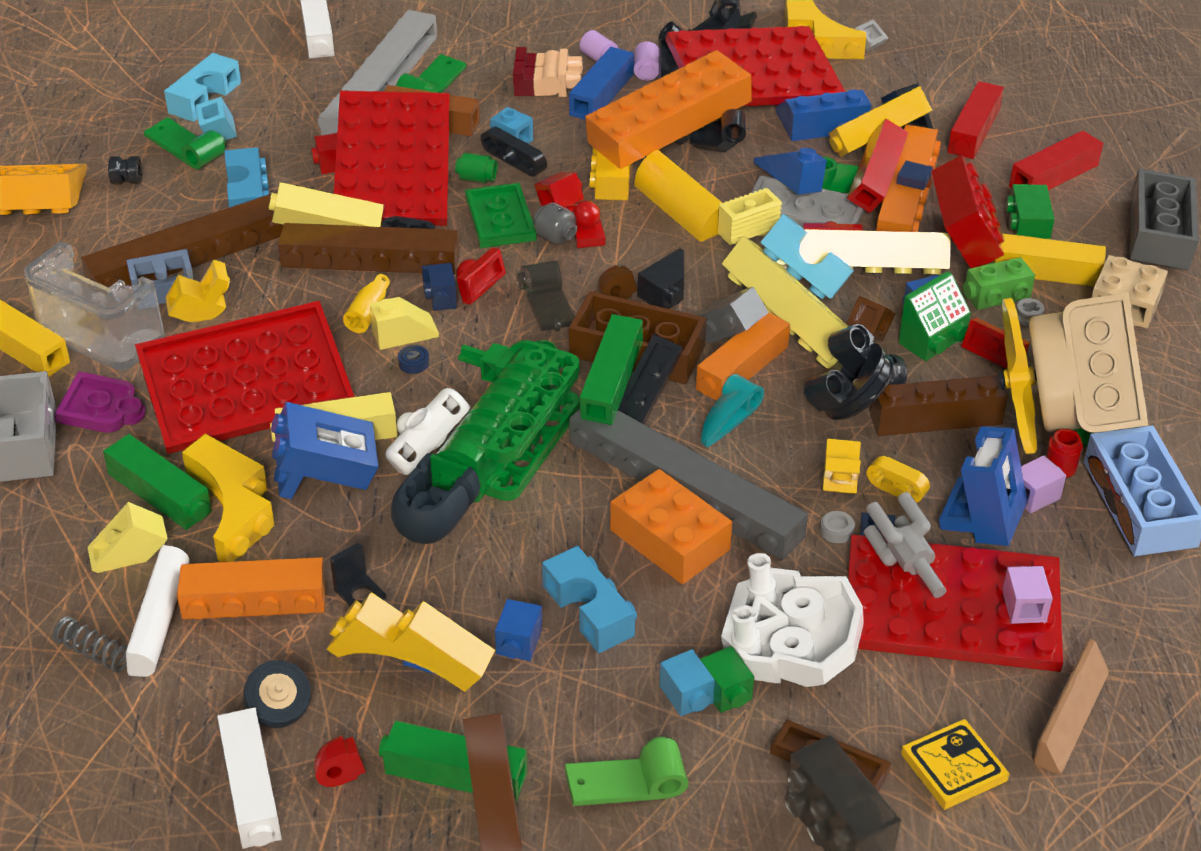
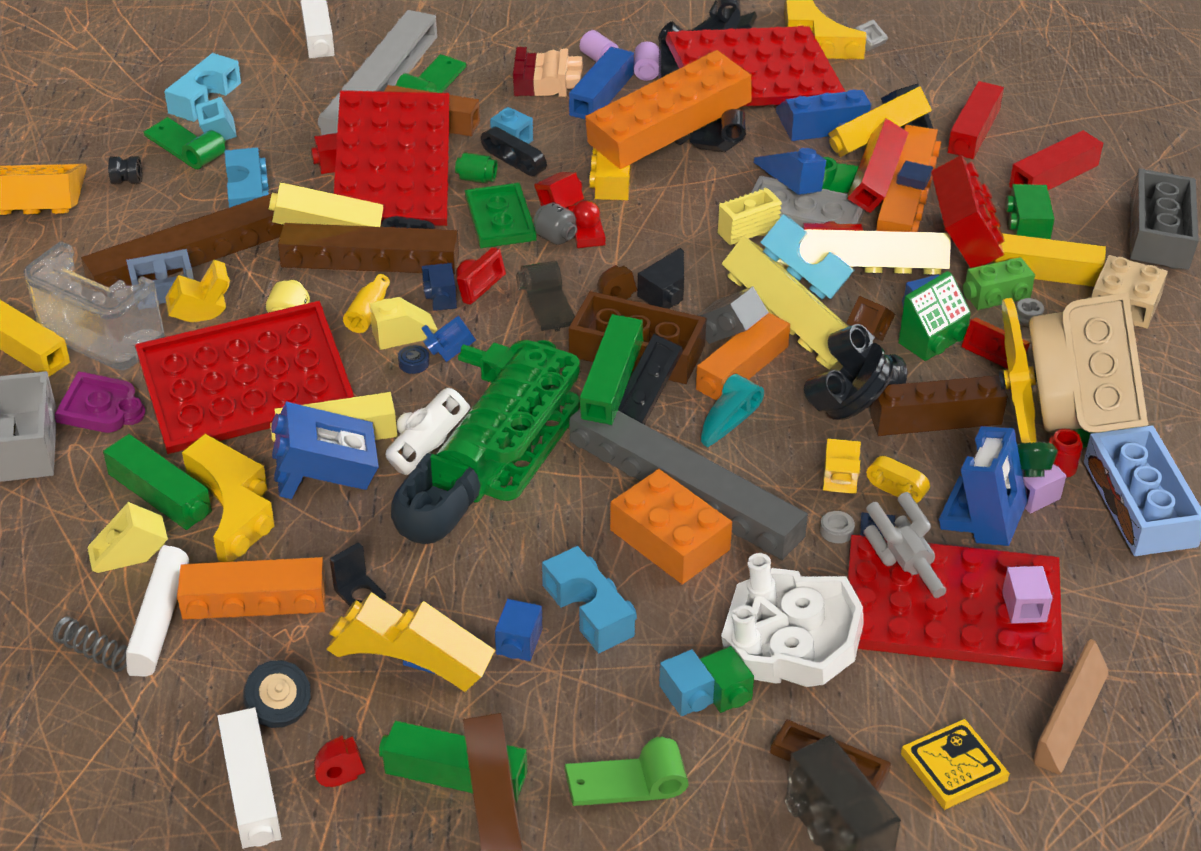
yellow brick [634,149,722,242] -> none
none -> light yellow head [266,280,310,313]
none -> blue bracket [421,315,476,362]
none -> dark green cone [1017,442,1058,477]

